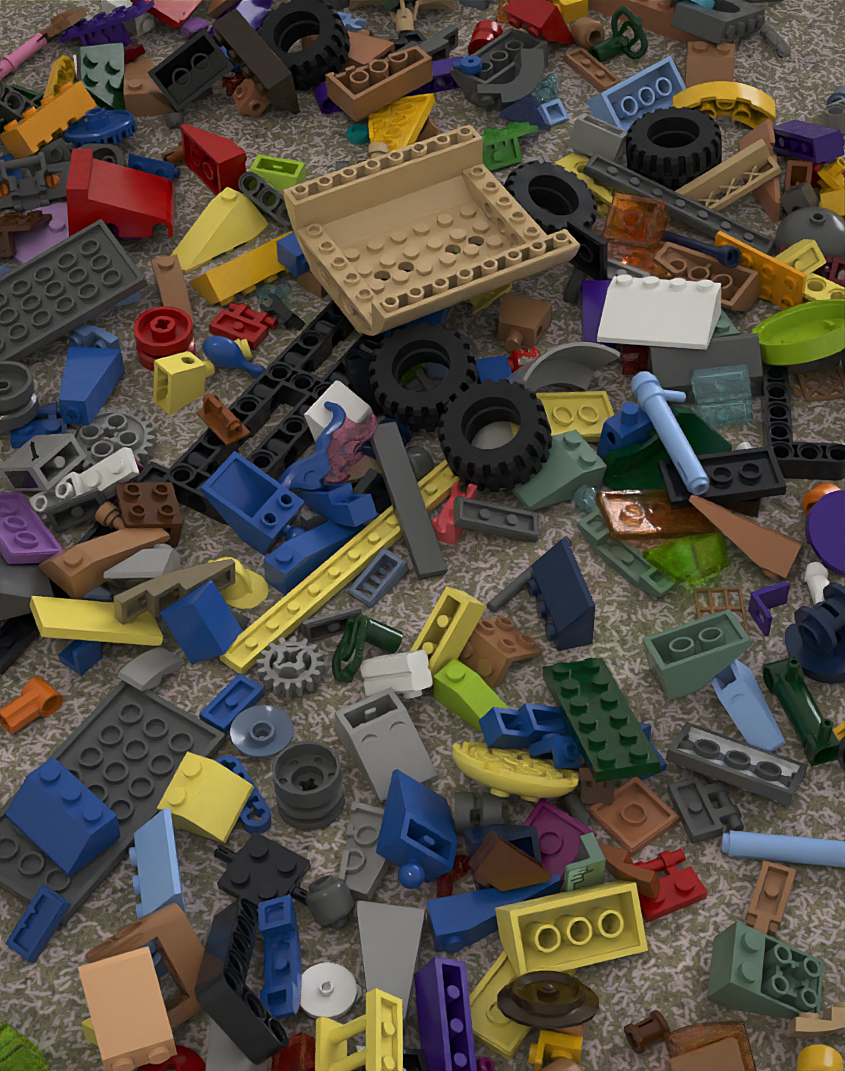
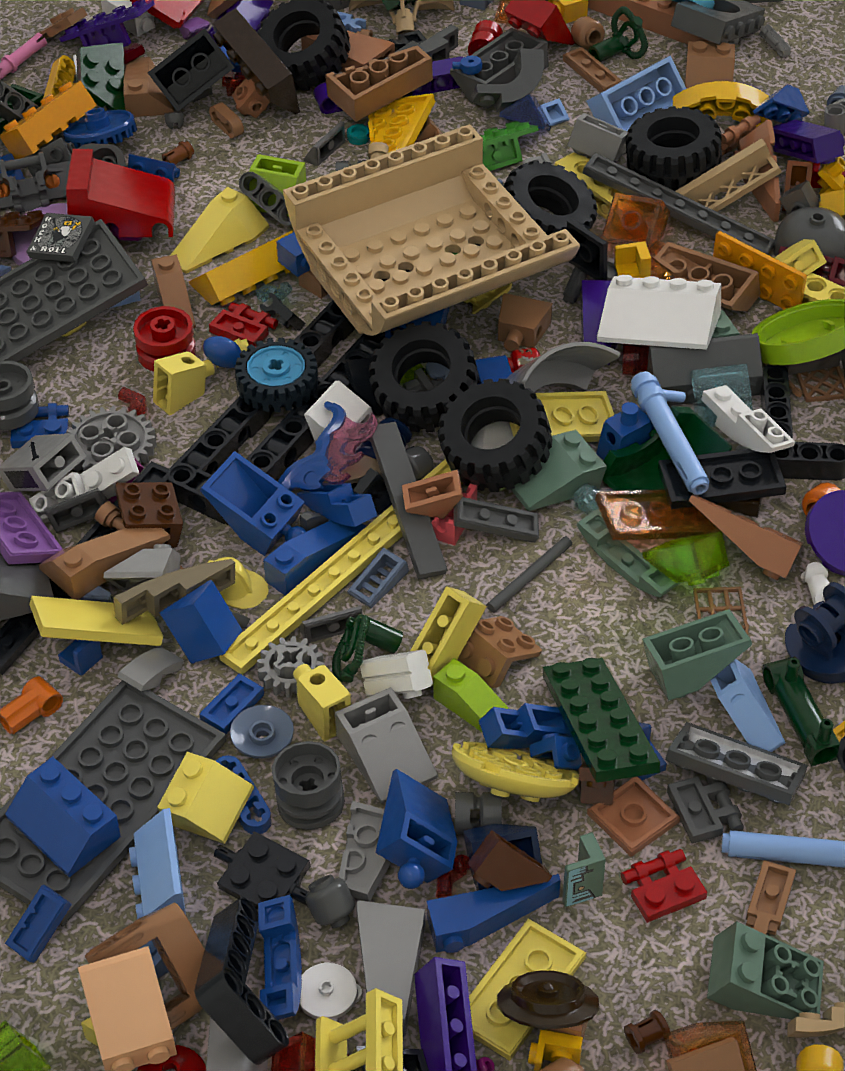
blue slope [58,346,125,425] -> none
medium blue slope [68,323,120,349] -> none
red slope [180,124,247,196] -> none
dark orange hinge [196,393,251,446] -> none
light yellow slope [495,880,648,977] -> none
magenta plate [522,798,597,887] -> none
dark blue slope [527,538,596,651] -> none
clear light blue cone [535,73,560,103] -> none
dark grey arm [561,792,590,827] -> none
dark orange slope [598,842,660,899] -> none
dark blue piece [653,229,741,268] -> none
dark purple bracket [748,581,790,637] -> none
none -> tile [26,213,95,262]
none -> clear red arm [118,387,147,416]
none -> medium nougat beam [209,102,244,139]
none -> black wheel [235,338,318,412]
none -> light yellow torso [293,664,351,742]
none -> flat silver slope [303,121,345,166]
none -> nougat slope [402,470,463,519]
none -> yellow panel [614,241,651,278]
none -> white slope [701,385,795,453]
none -> nougat plate [721,115,761,156]
none -> blue slope [753,84,810,123]

